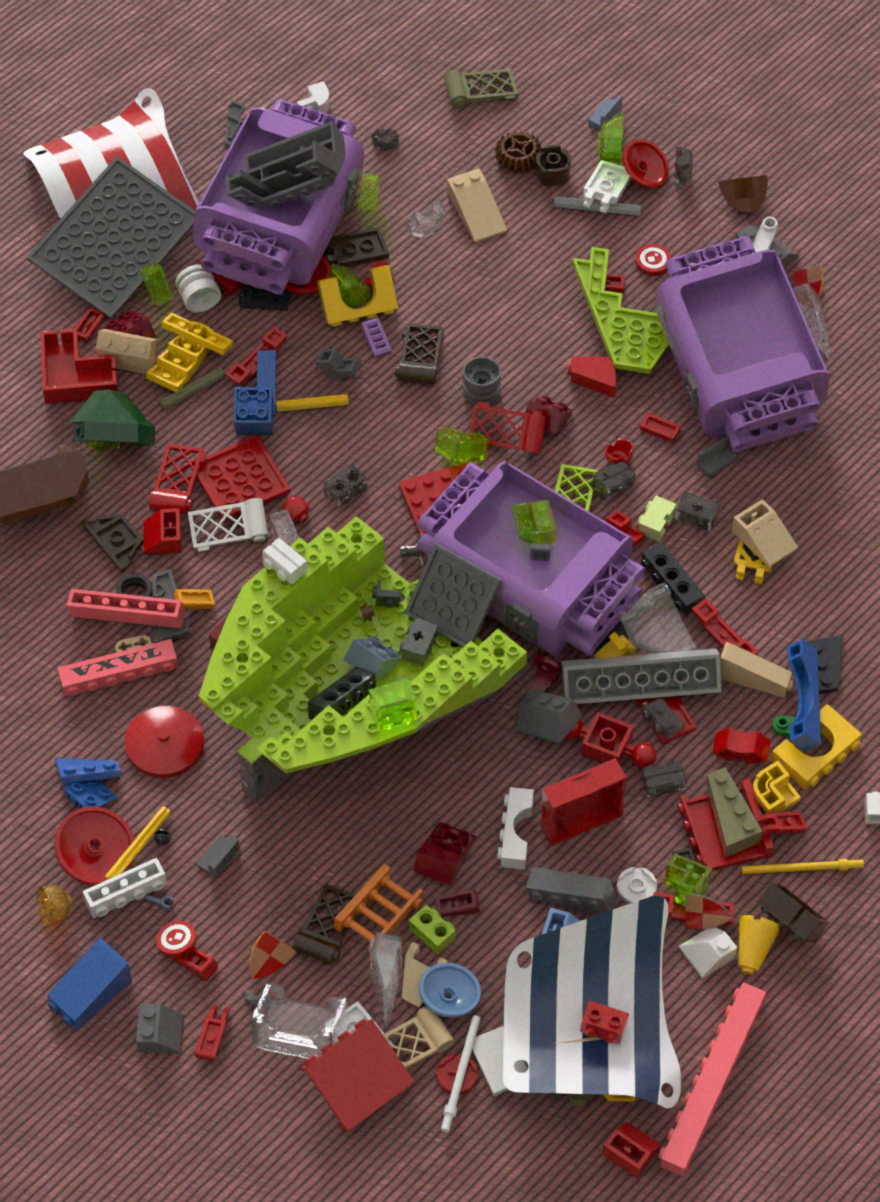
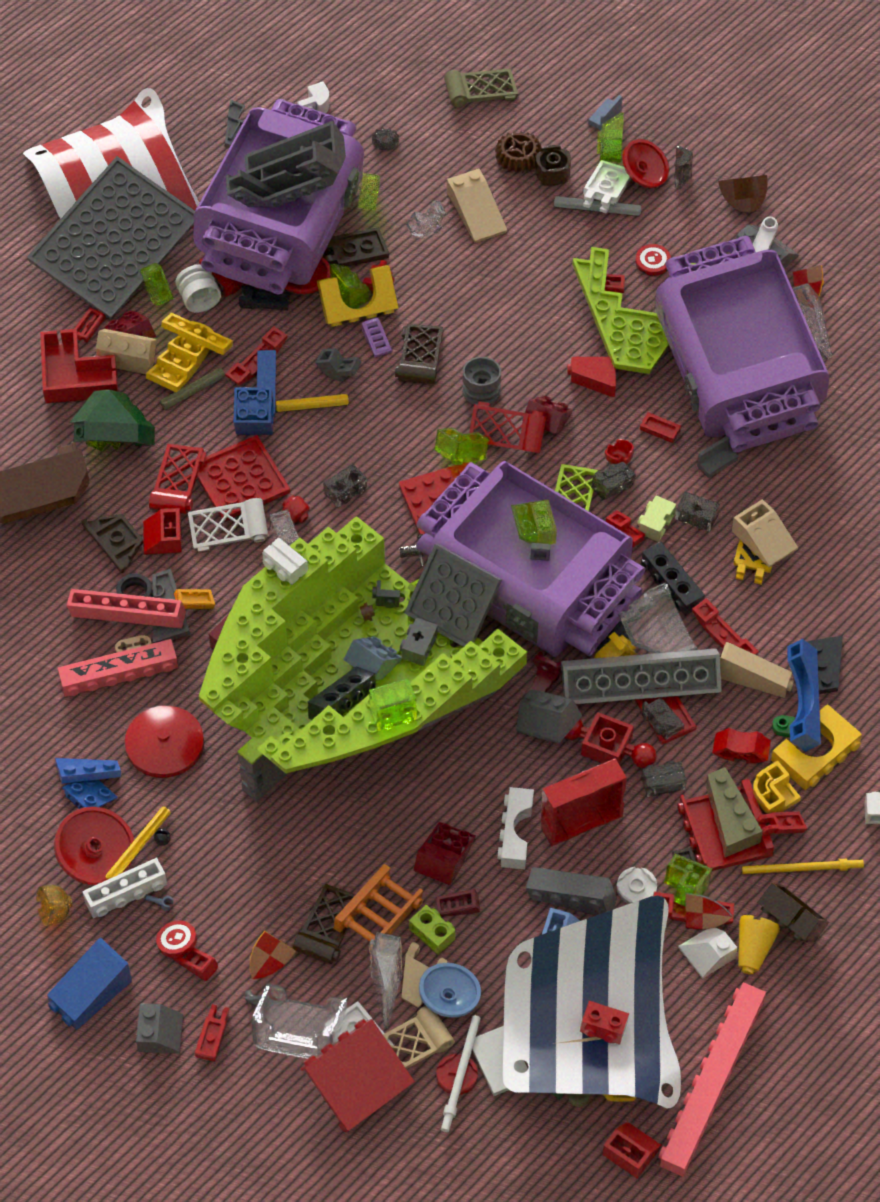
dark grey panel [197,835,240,878] -> none

